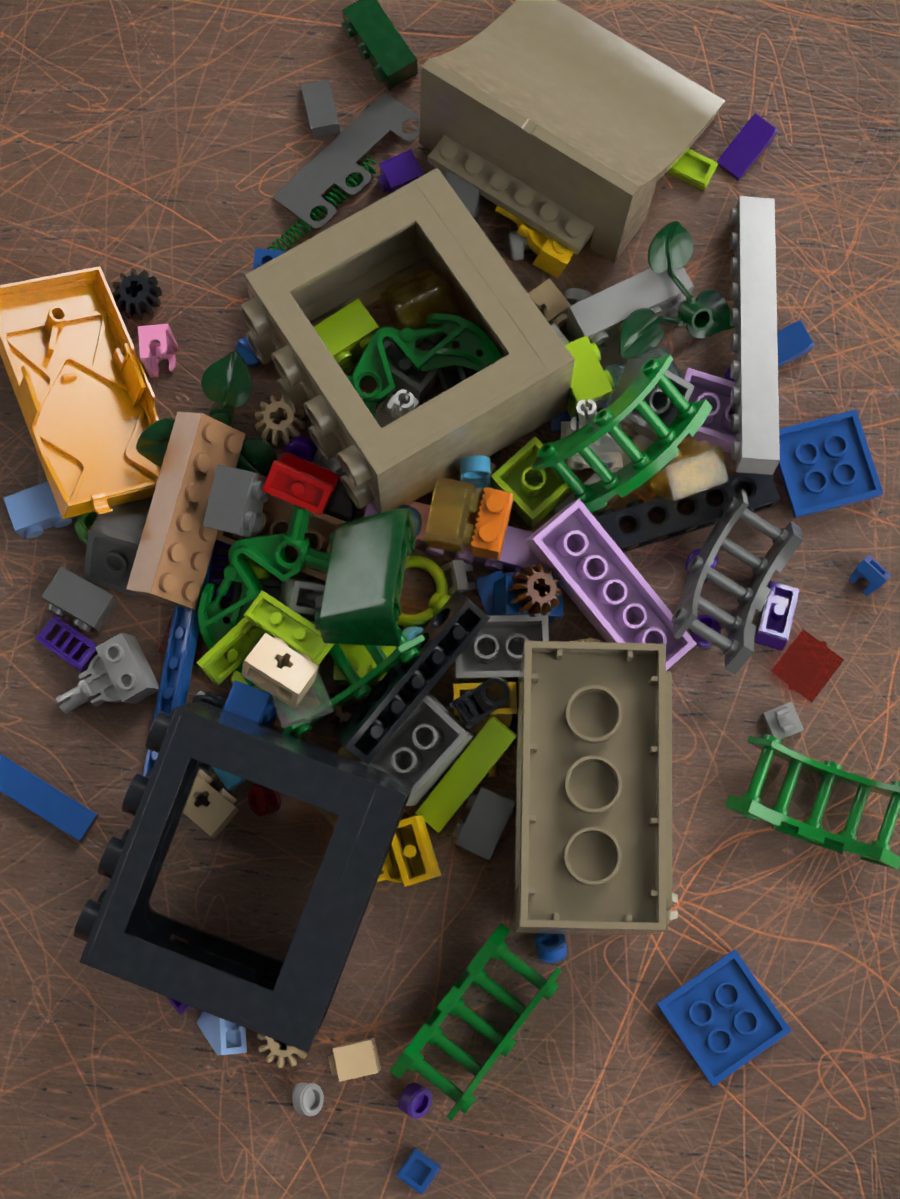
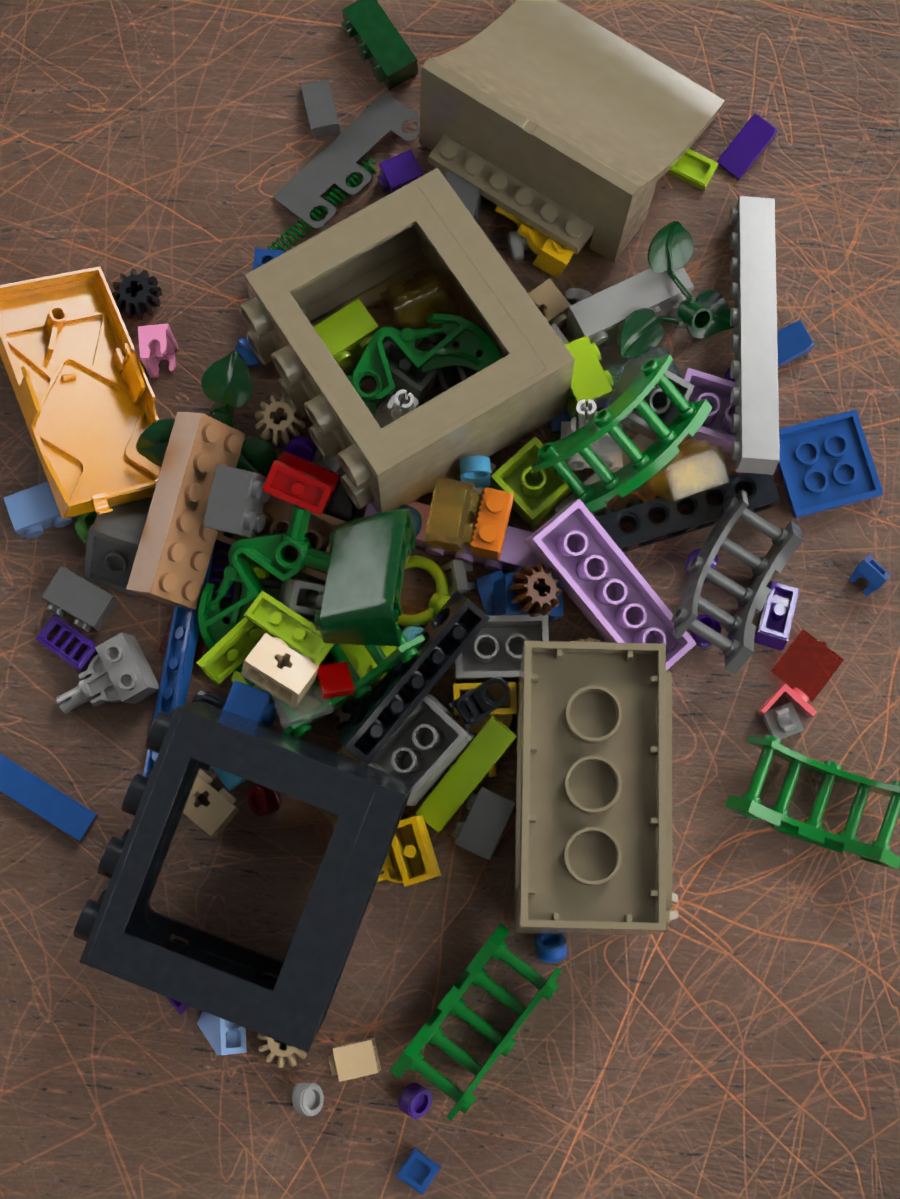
blue plate [656,949,792,1086] -> none
none -> red tile [316,662,354,699]
none -> coral bracket [756,683,817,718]

